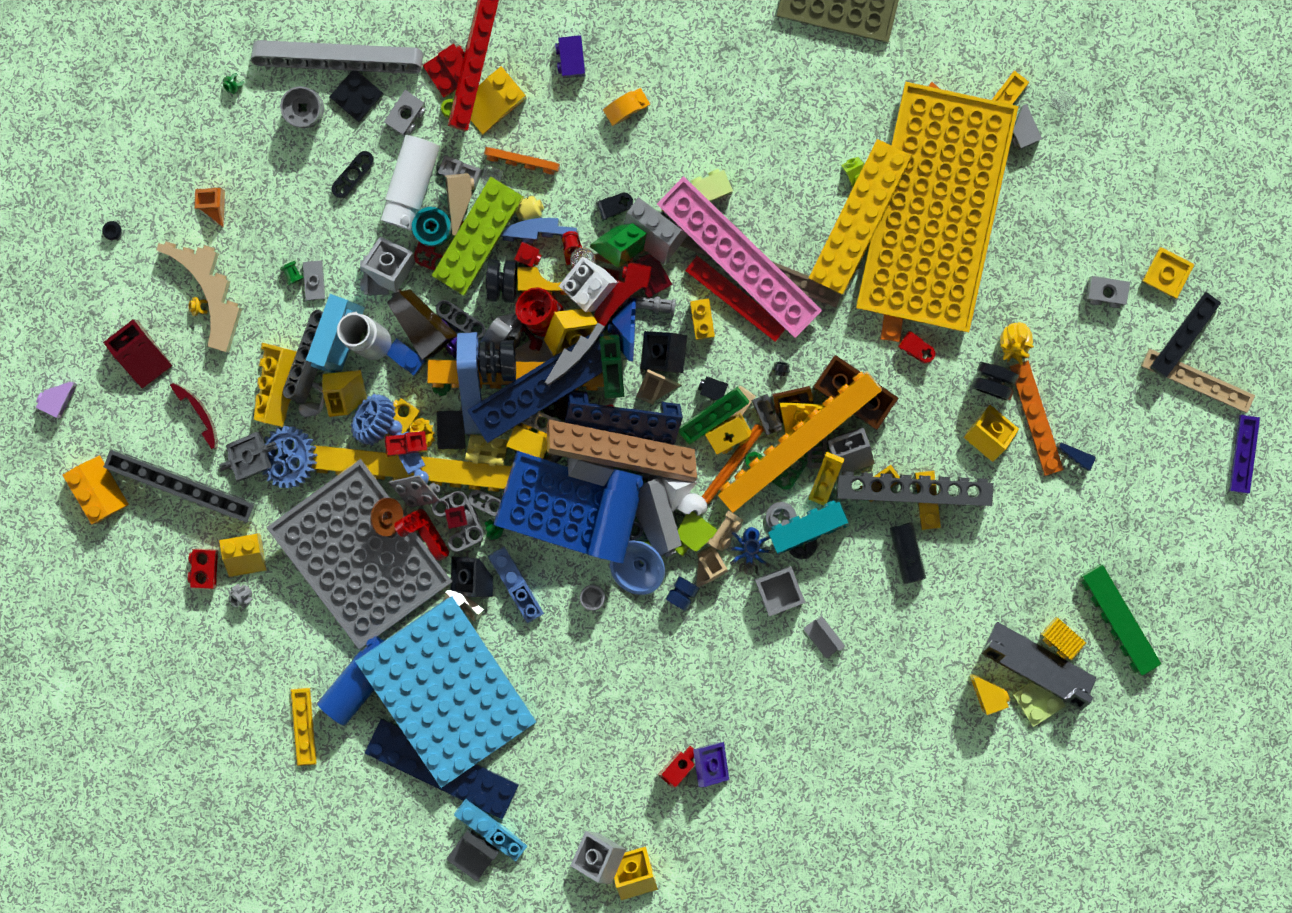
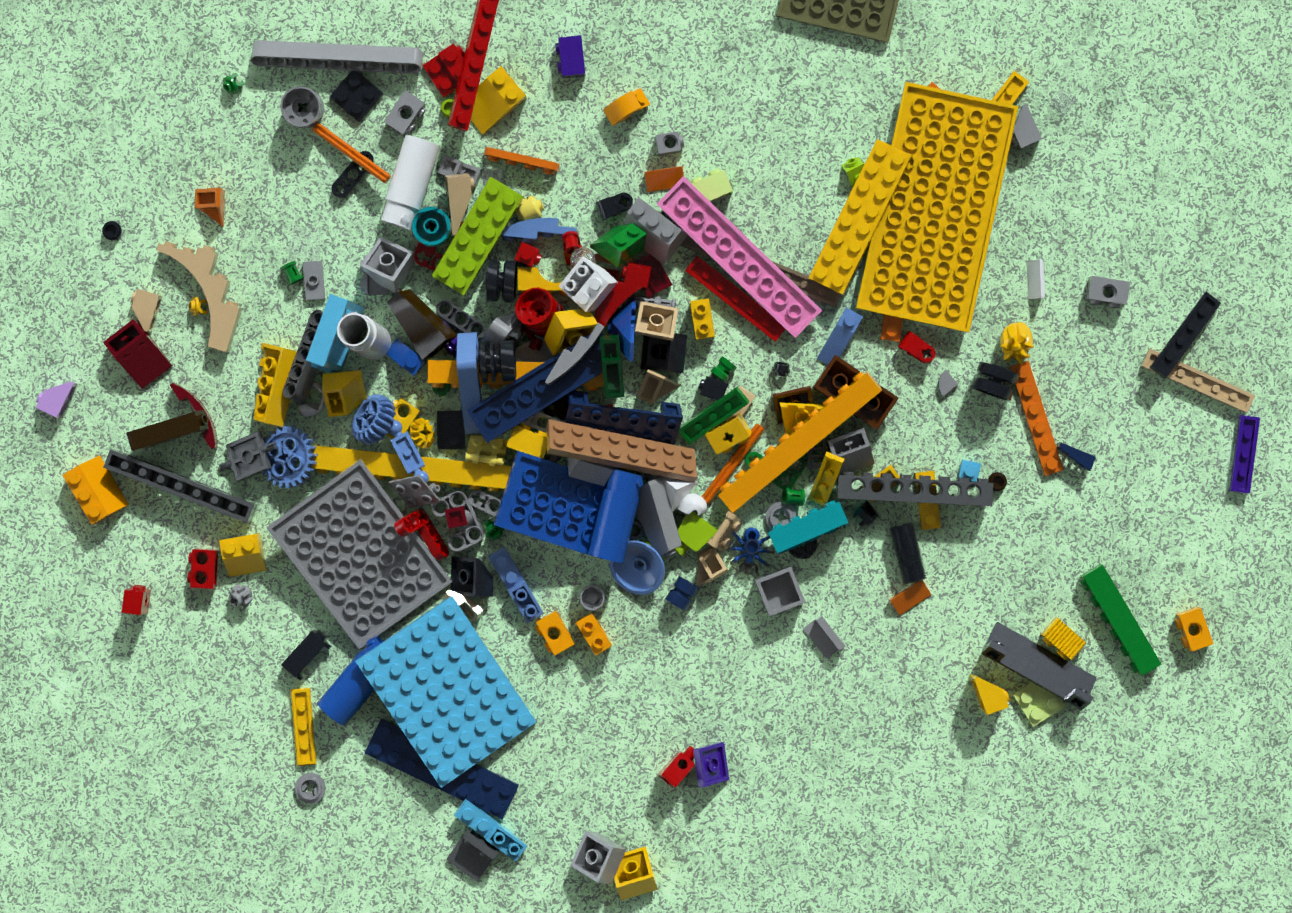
dark orange dish [370,498,403,536] -> none
red slope [384,431,427,457] -> none
dark grey hinge [751,394,782,436] -> none
yellow slope [963,405,1019,462] -> none
yellow plate [1142,247,1195,299] -> none
none -> red brick [121,585,151,615]
none -> dark brown slope [126,410,209,451]
none -> tan slope [131,288,163,333]
none -> black brick [281,630,332,681]
none -> light grey gear [295,772,326,803]
none -> orange axle [312,123,391,183]
none -> light orange brick [535,610,575,656]
none -> light orange brick [576,612,612,656]
none -> tan slope [635,301,678,341]
none -> orange slope [644,166,684,192]
none -> light grey brick [655,131,684,156]
none -> green wheel [711,356,737,383]
none -> green bush [781,487,806,506]
none -> medium blue slope [817,307,863,365]
none -> black tile [853,500,879,526]
none -> orange slope [889,580,932,616]
none -> light grey tile [939,370,958,397]
none -> medium azure plate [958,460,981,482]
none -> dark brown plate [988,472,1007,491]
none -> white slope [1026,259,1045,299]
none -> light orange brick [1175,607,1214,652]

